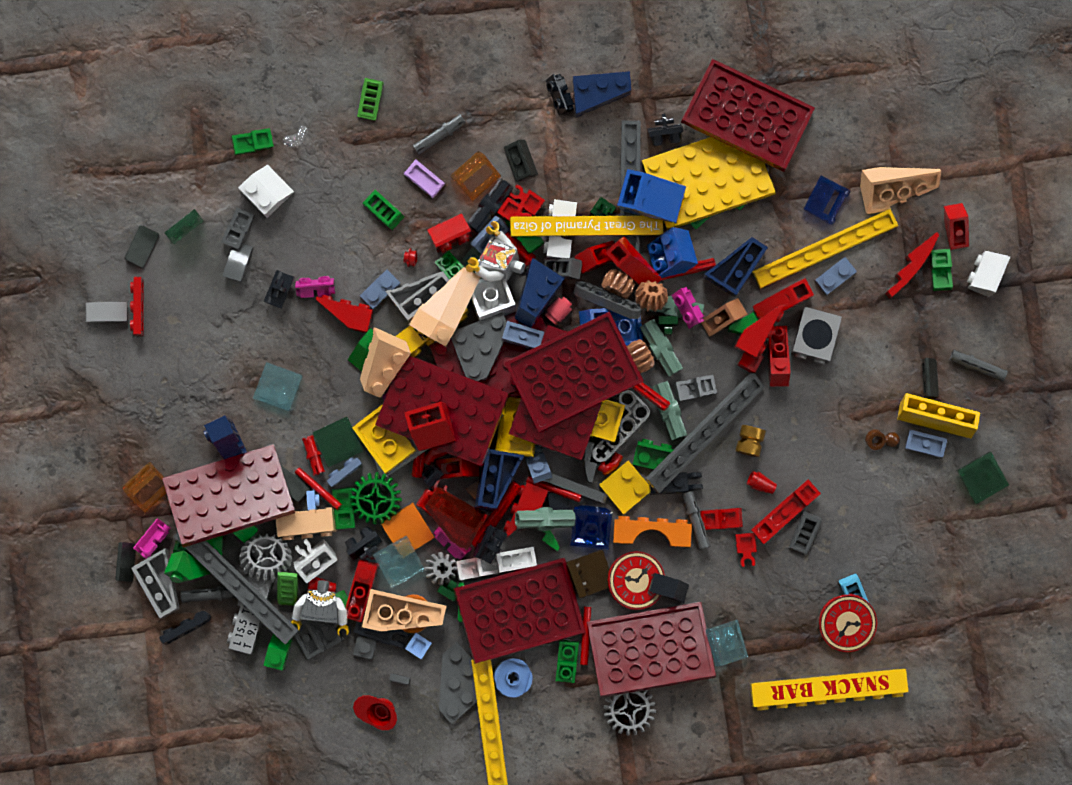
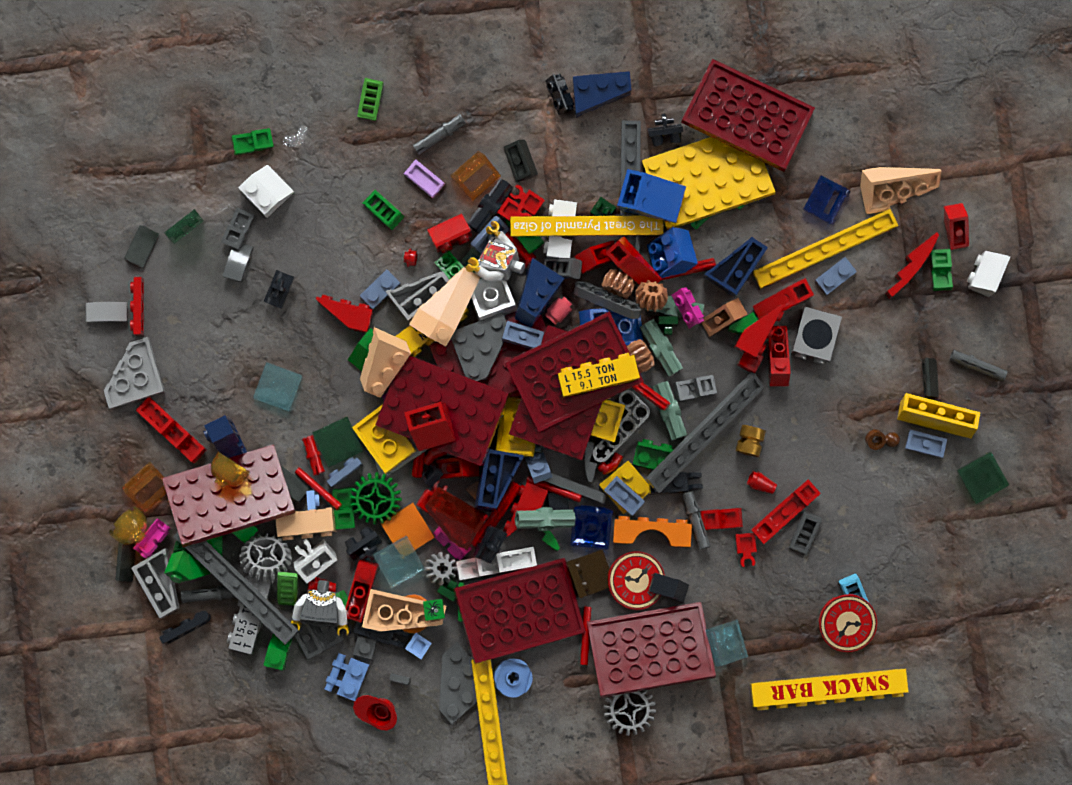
dark pink hinge [295,276,335,298] -> none
green slope [555,640,579,683] -> none
none -> light grey plate [104,337,165,410]
none -> clear yellow cylinder [109,506,148,545]
none -> red slope [136,397,207,464]
none -> clear yellow cylinder [211,452,250,488]
none -> medium blue plate [324,653,369,701]
none -> green tile [423,599,445,621]
none -> yellow brick [558,353,640,398]
none -> sand blue plate [604,476,645,516]

